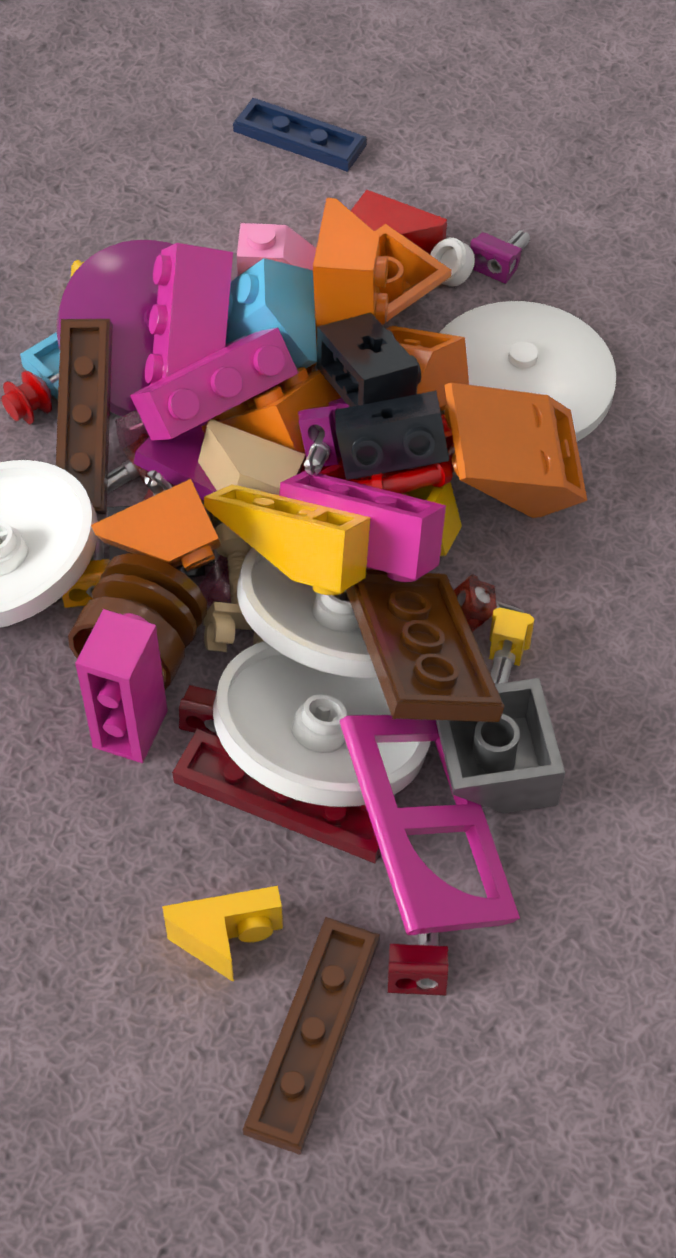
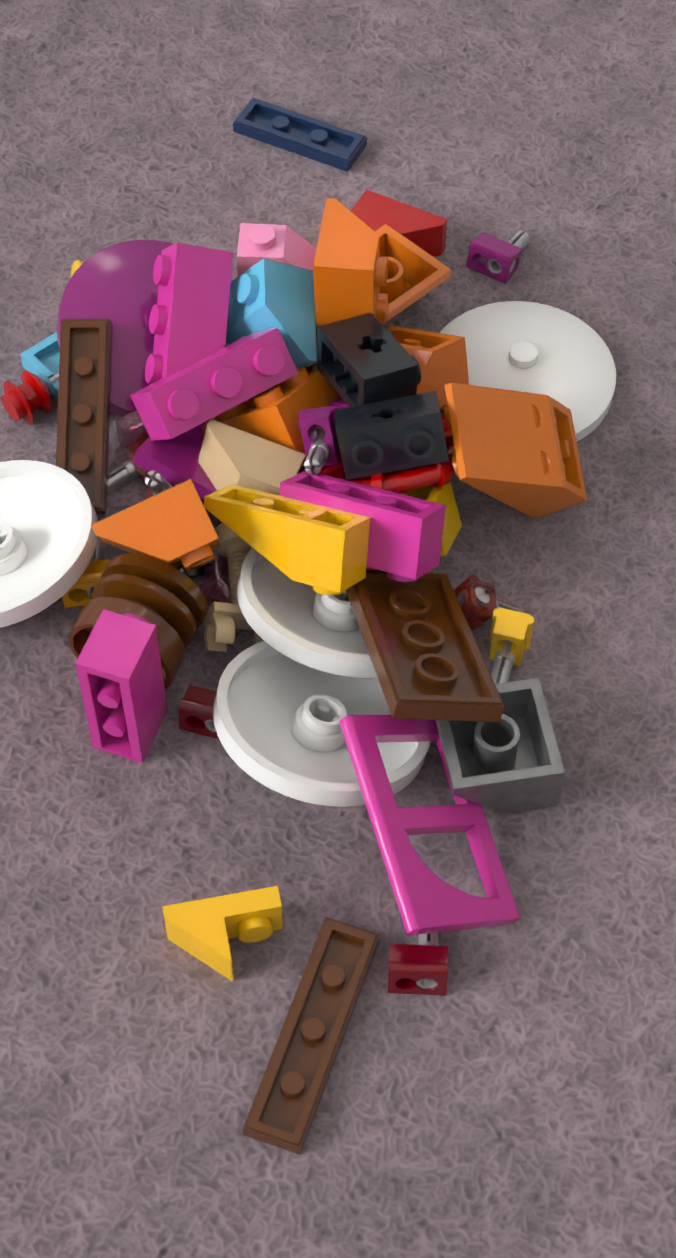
dark red plate [172,729,381,864] -> none
white tile [430,238,475,287] -> none

